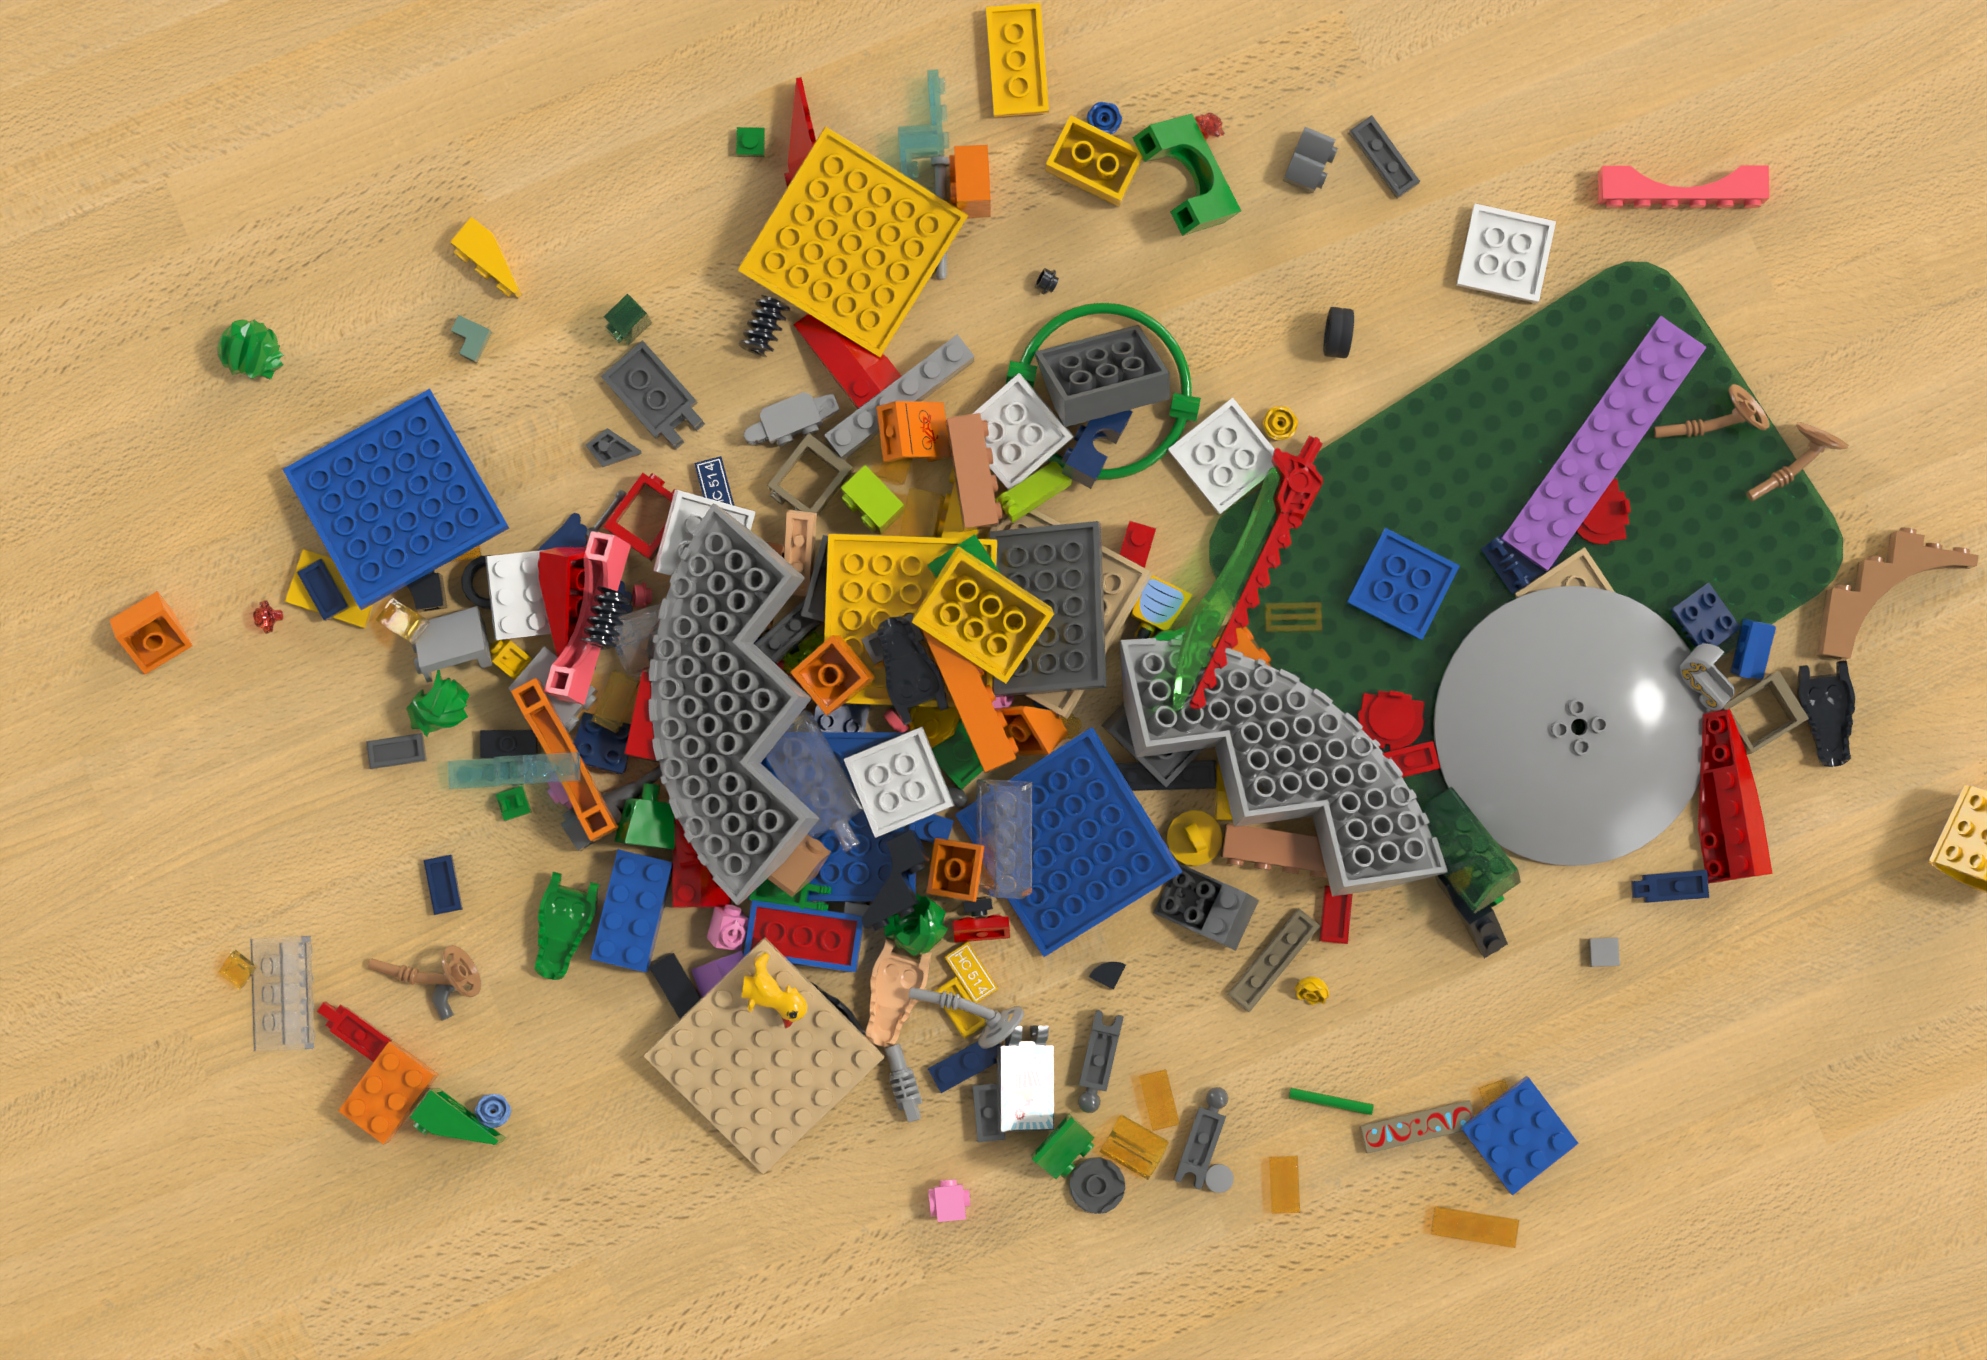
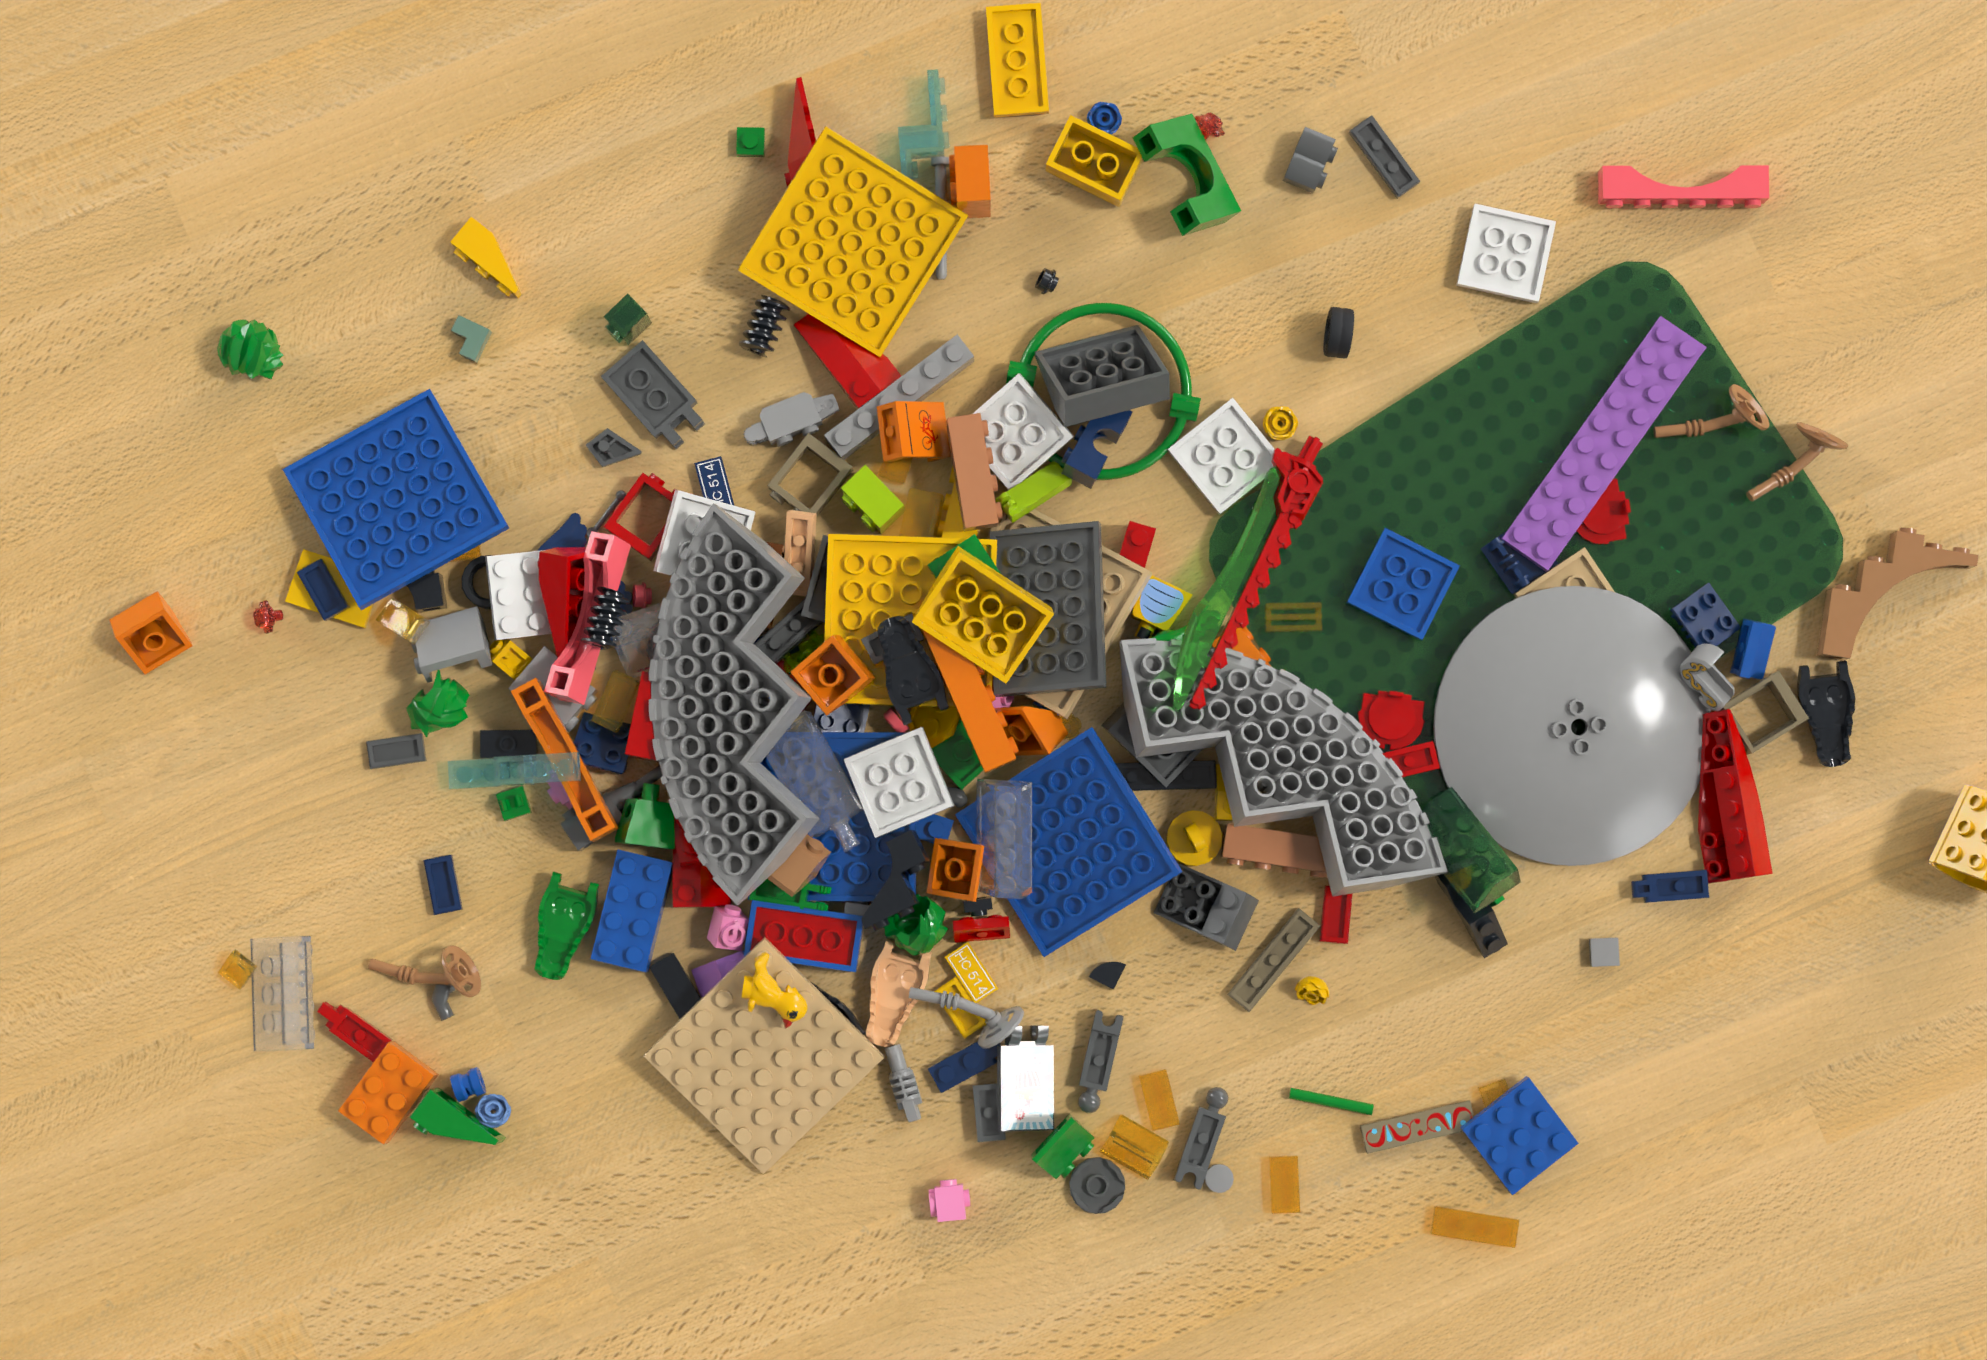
none -> blue wheel [450,1067,486,1102]

